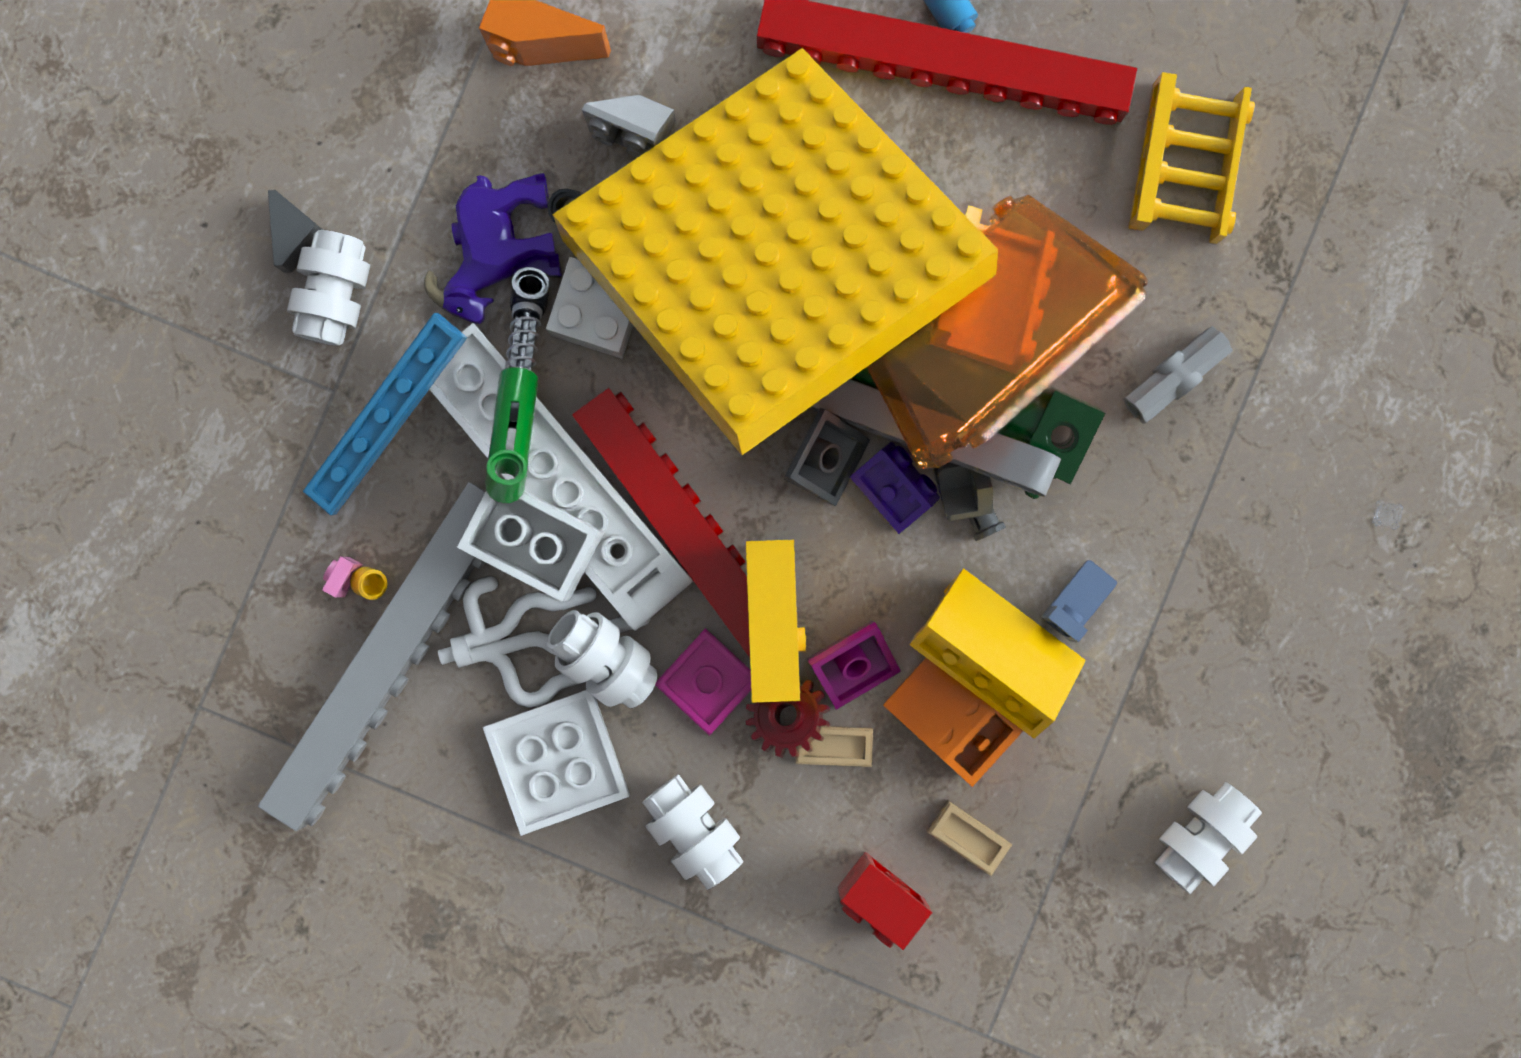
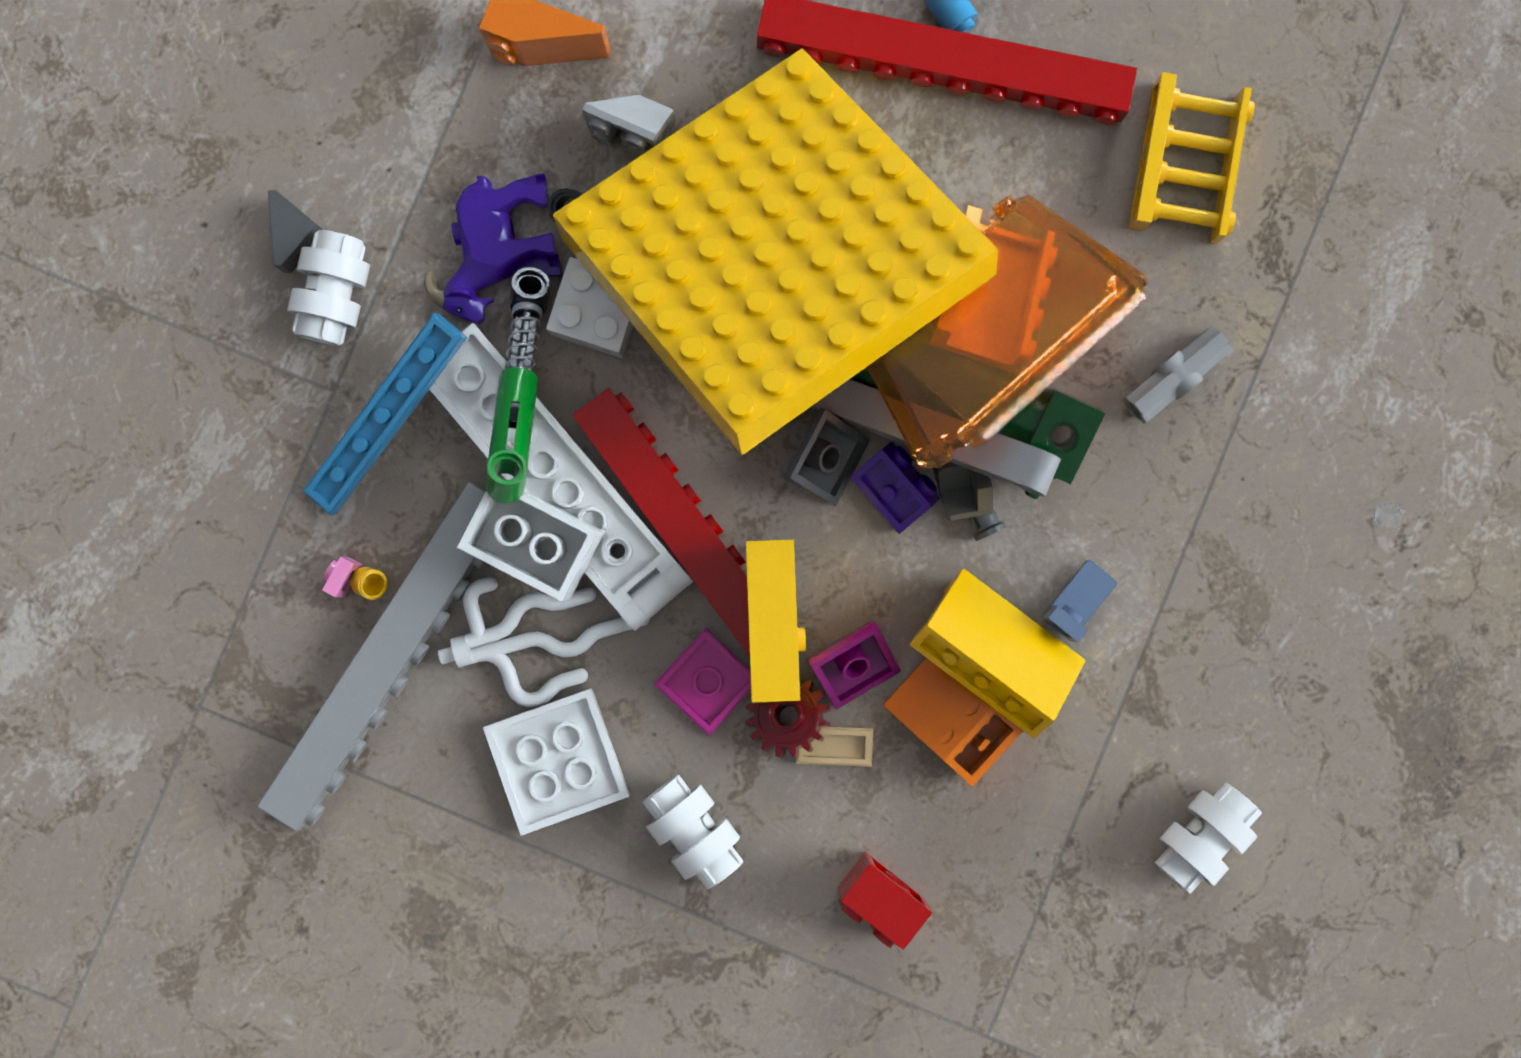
white piece [547,610,657,708] -> none
tan tile [927,800,1012,876] -> none

